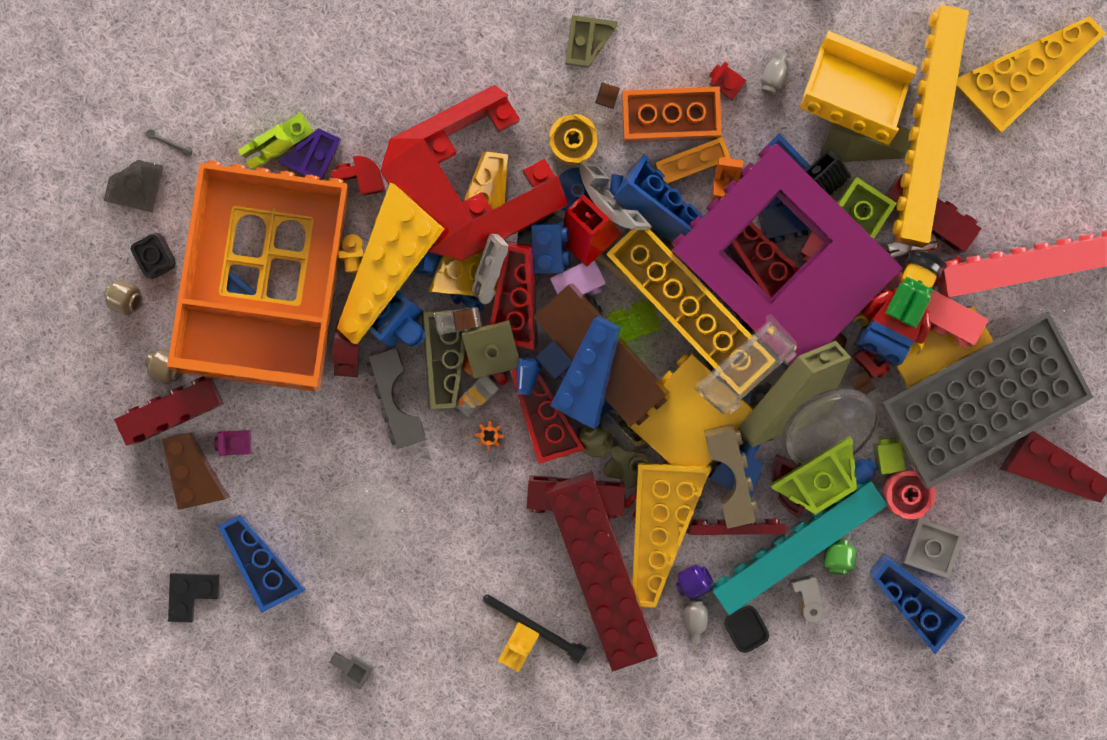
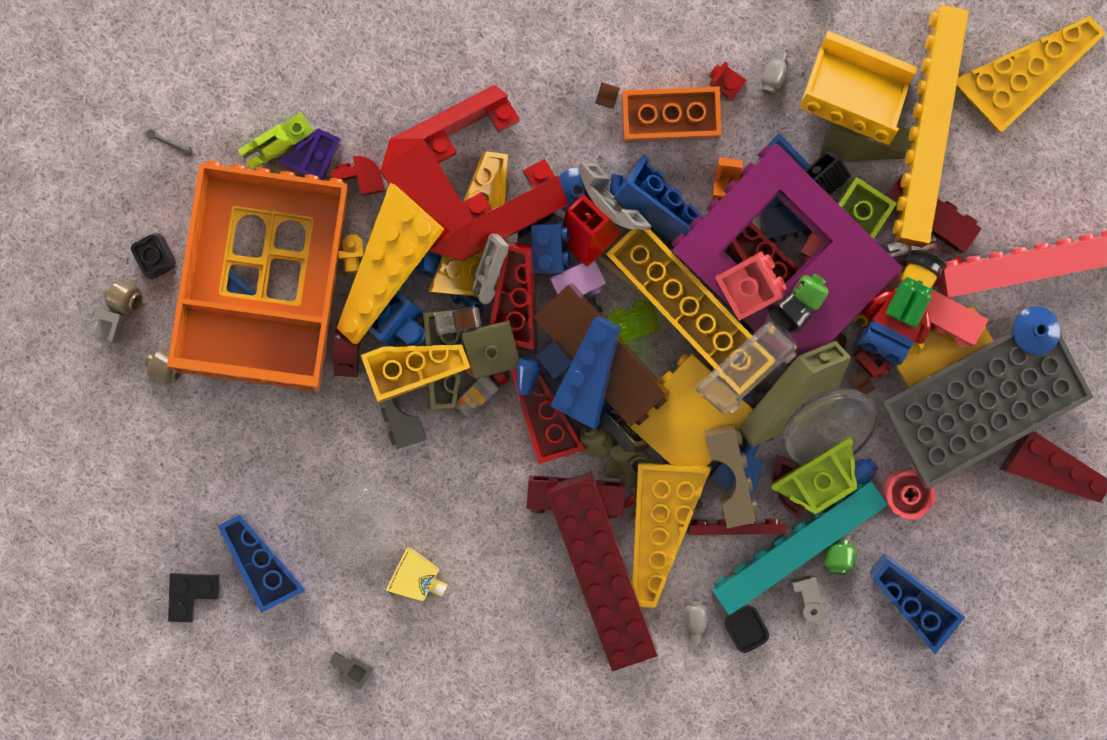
clear smoke plate [104,160,164,213] -> none
dark red wedge [114,376,224,446] -> none
reddish brown wedge [162,433,230,510] -> none
magenta bracket [214,430,251,456] -> none
orange gear [474,420,505,451] -> none
black piece [483,594,587,664] -> none
yellow hips [498,622,539,673] -> none
yellow brick [549,114,598,166] -> none
olive wing [565,15,618,68] -> none
light orange plate [655,137,731,184] -> none
dark purple head [676,564,713,600] -> none
lime brick [873,437,906,474] -> none
light grey plate [902,518,965,579] -> none
none -> light grey panel [94,308,125,343]
none -> yellow wedge [361,345,470,403]
none -> light yellow torso [386,547,448,601]
none -> coral plate [715,251,786,320]
none -> black piece [767,294,811,333]
none -> bright green head [791,274,829,312]
none -> blue dish [1013,306,1061,355]

